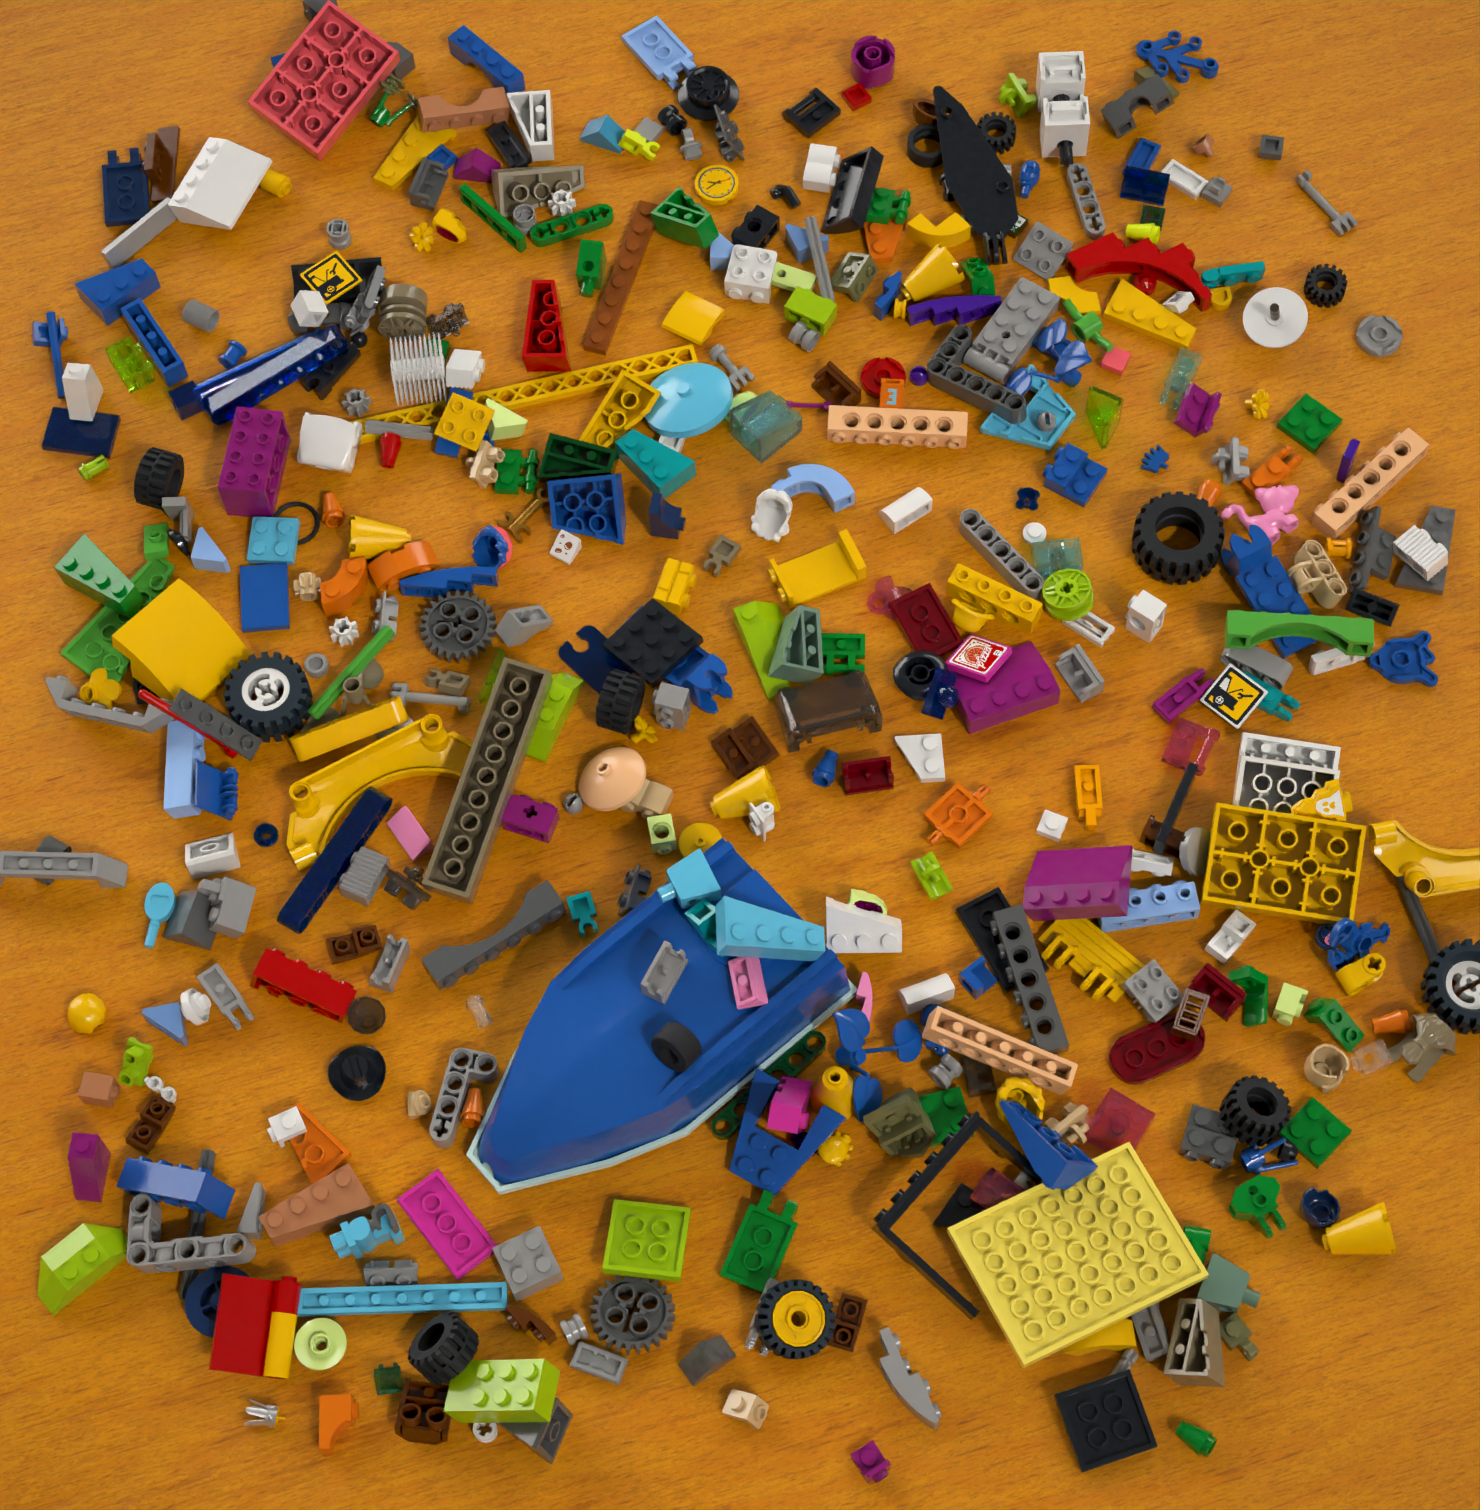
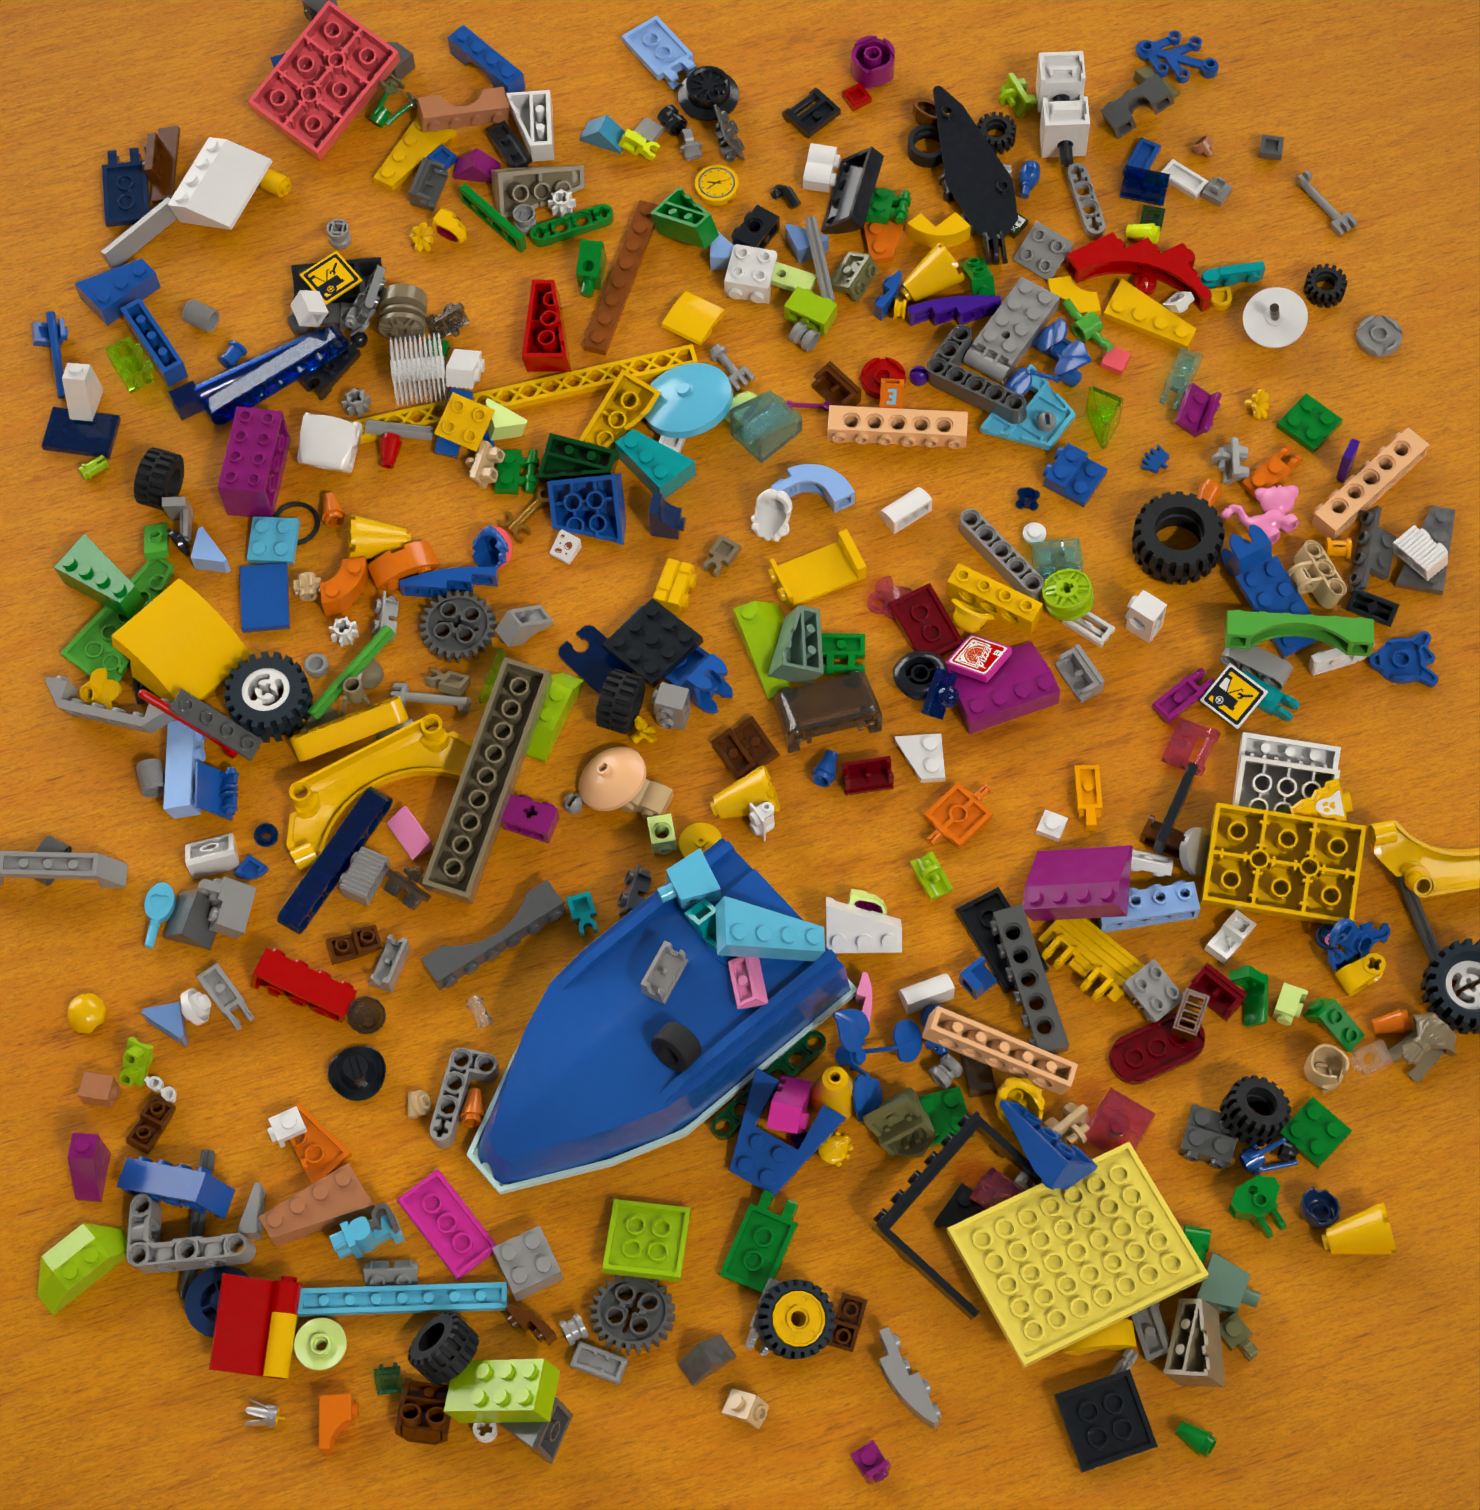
none -> light grey piece [136,758,165,798]
none -> blue tile [234,854,269,880]

